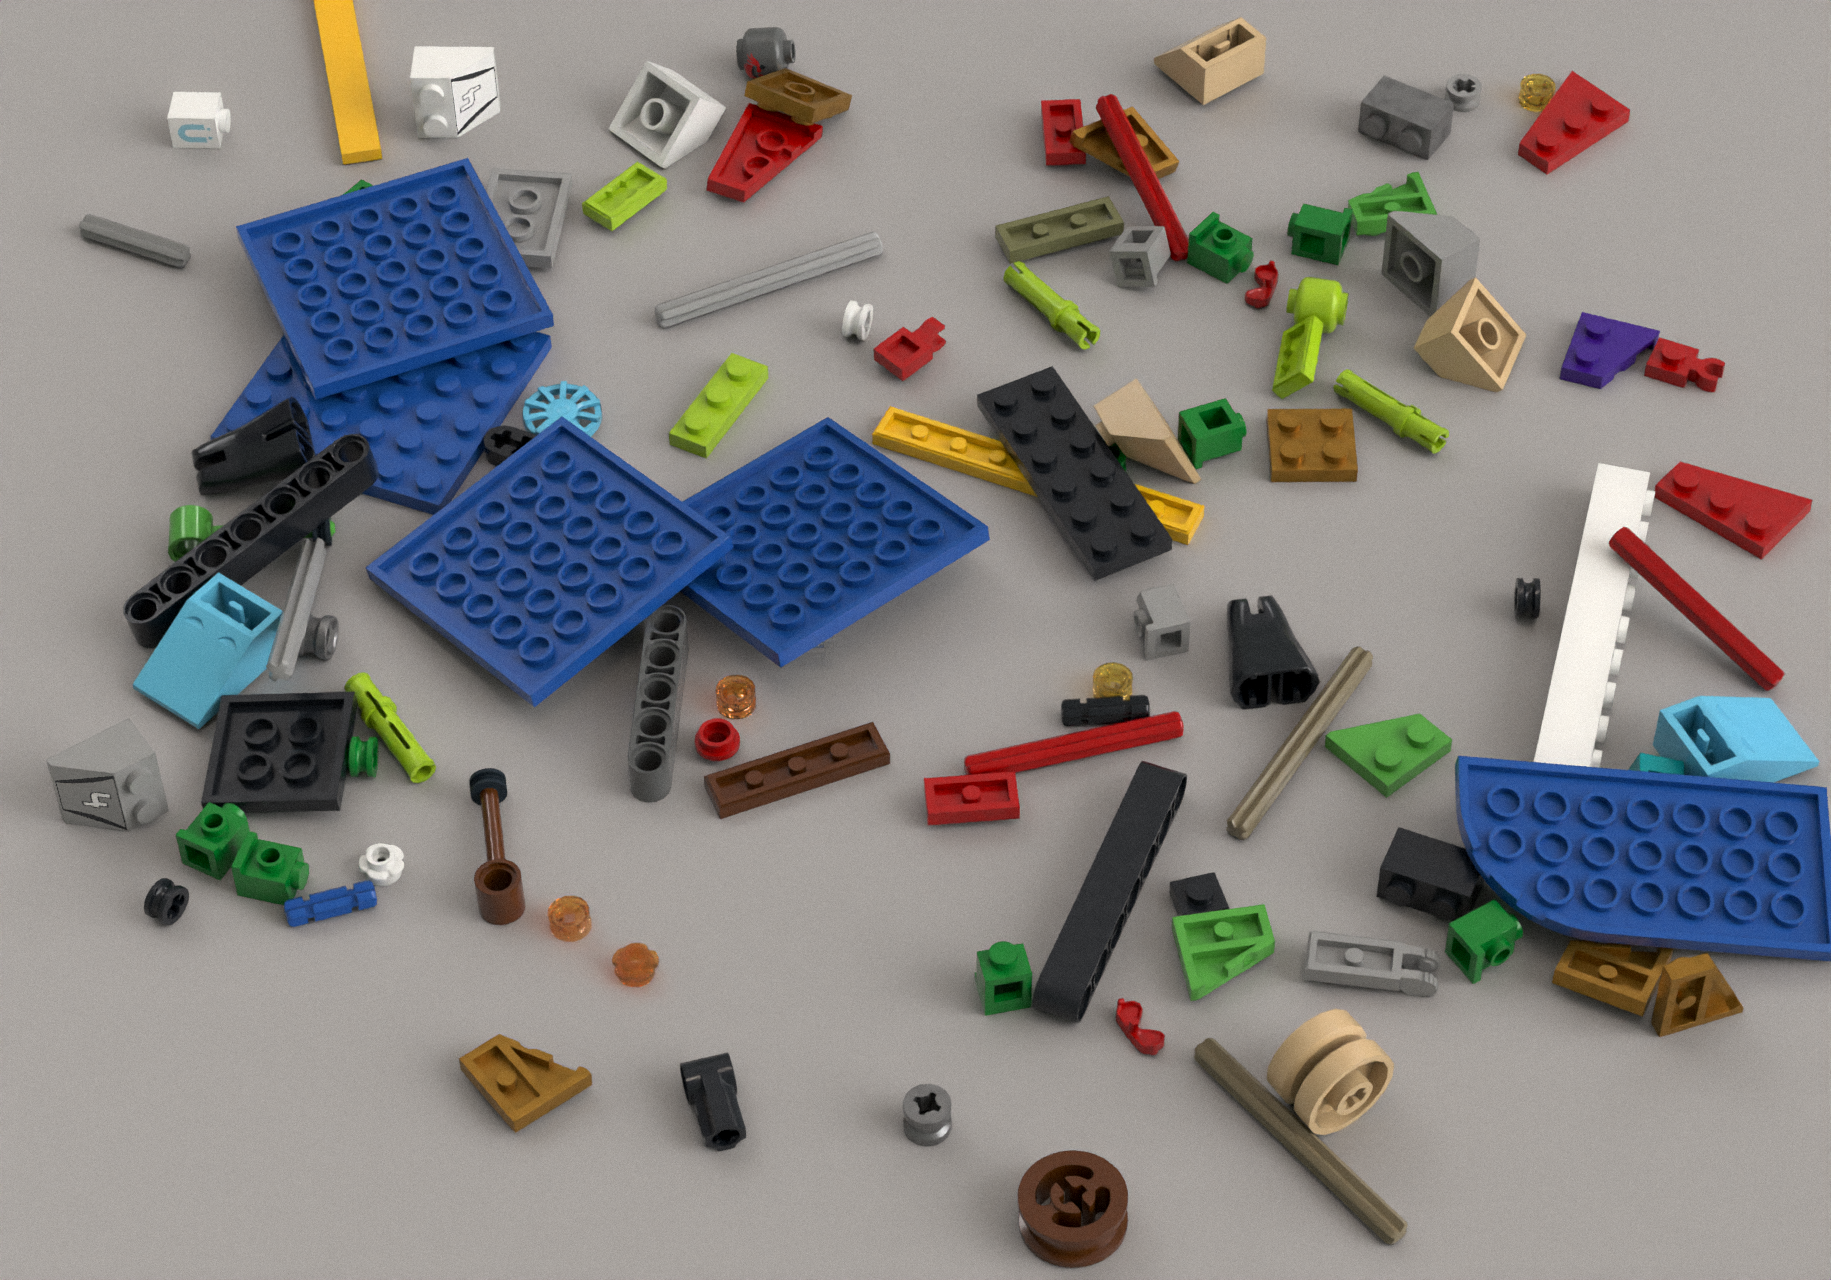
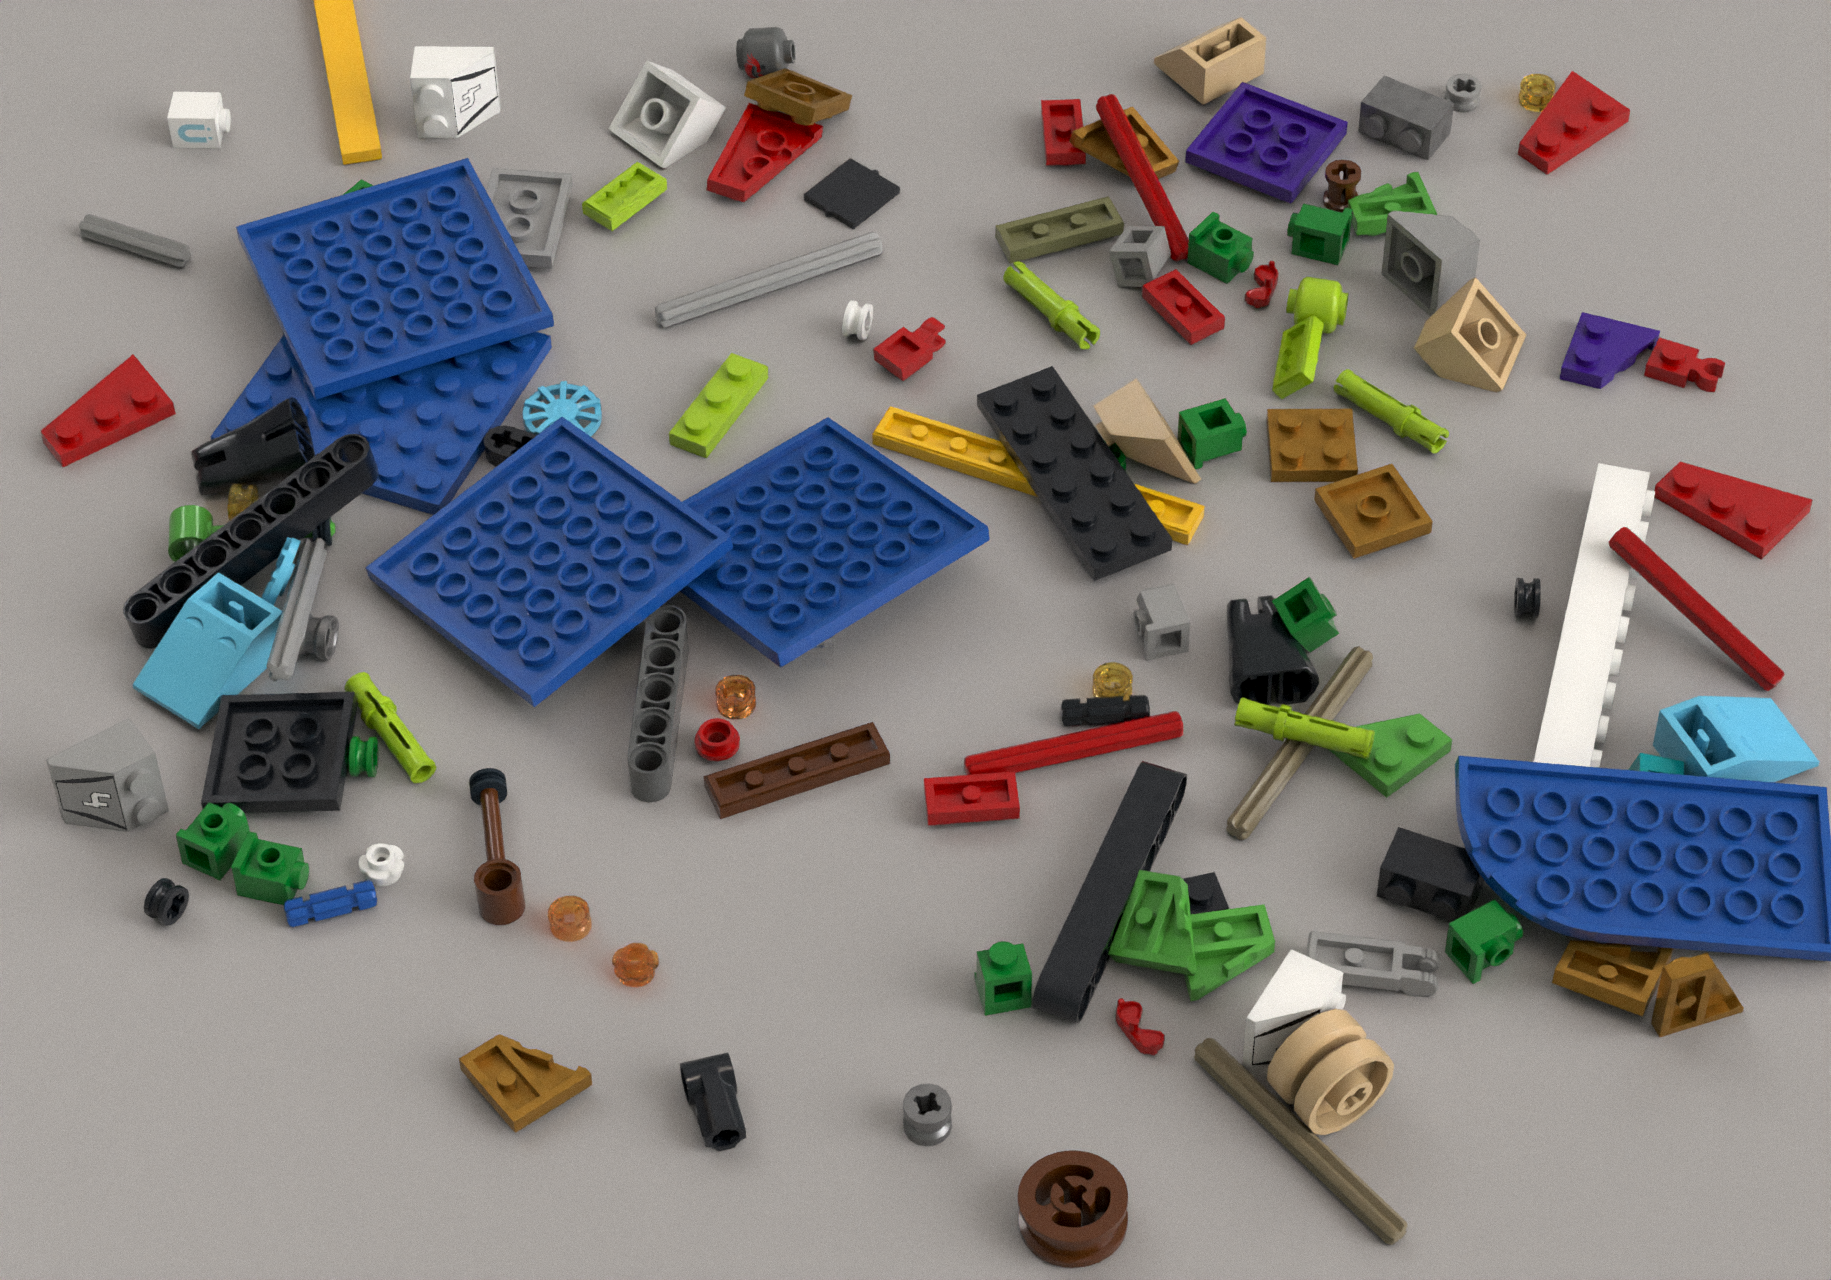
none -> red wing [41,354,176,467]
none -> clear yellow bush [227,484,259,520]
none -> medium azure wheel [261,537,301,605]
none -> black piece [804,158,900,229]
none -> bright green wing [1108,870,1196,976]
none -> red plate [1142,269,1225,345]
none -> dark purple plate [1185,82,1348,204]
none -> lime pin [1234,697,1375,759]
none -> white slope [1242,949,1346,1077]
none -> green brick [1272,577,1340,653]
none -> pearl gold plate [1314,463,1433,559]
none -> reddish brown bush [1323,159,1362,213]

